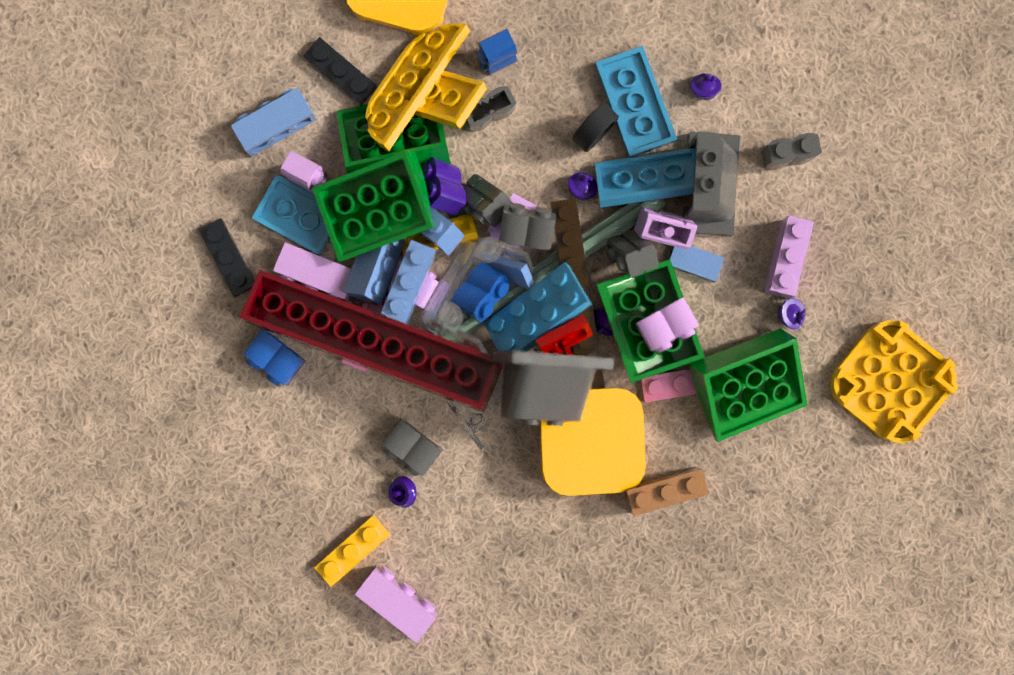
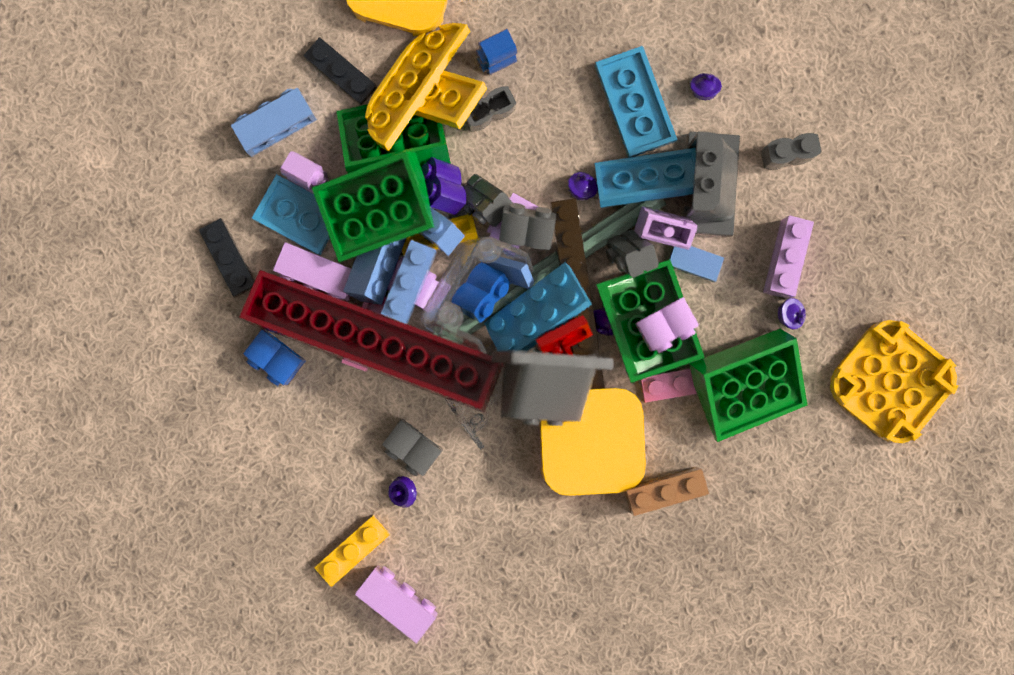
black tyre [572,103,619,152] -> none

